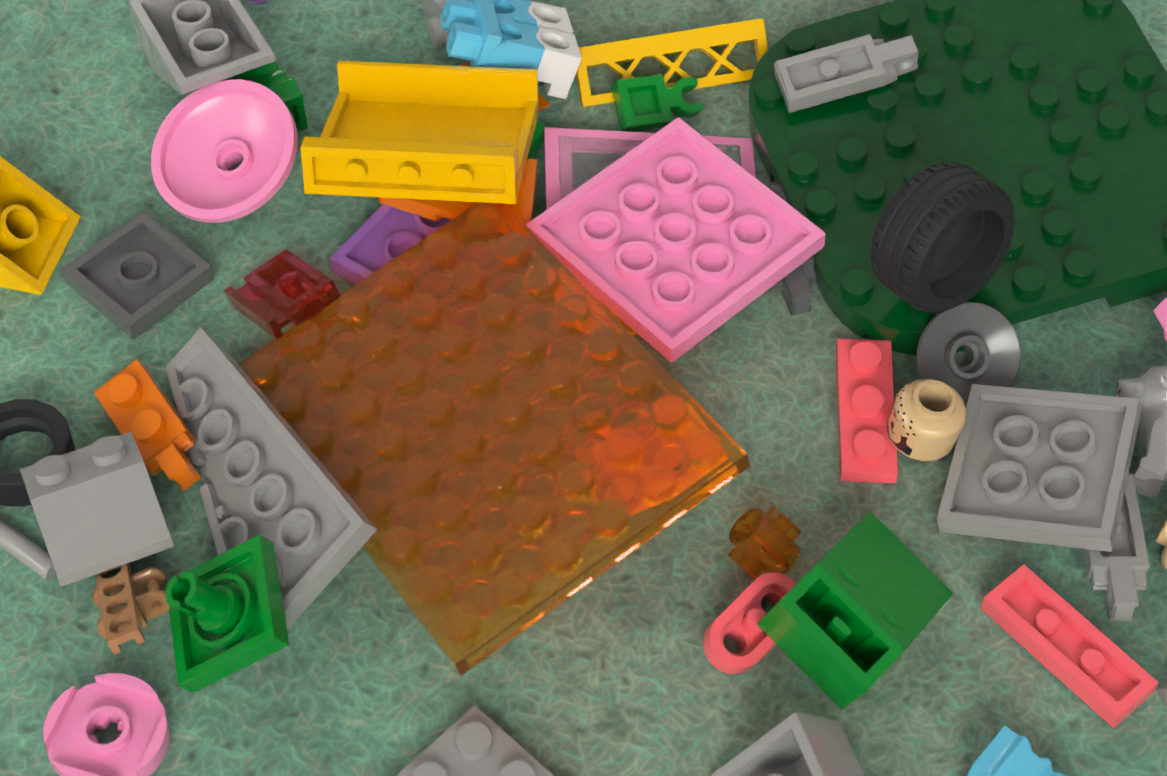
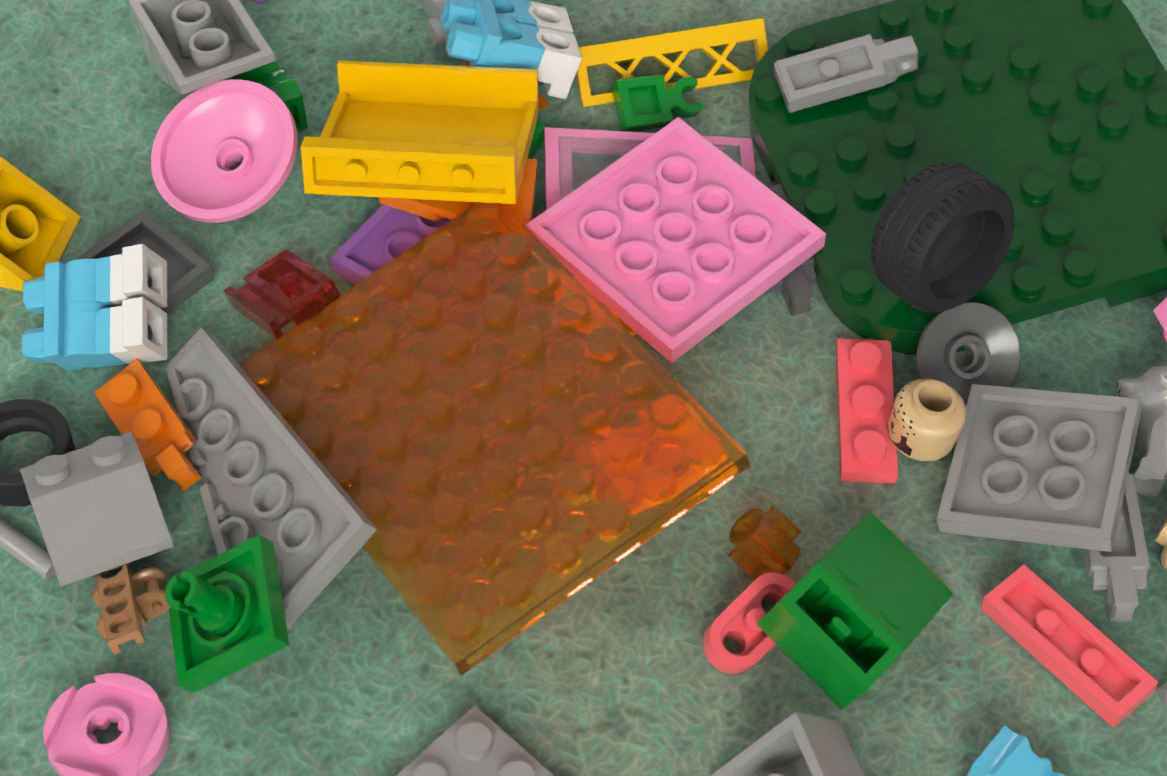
none -> hips [22,244,167,370]

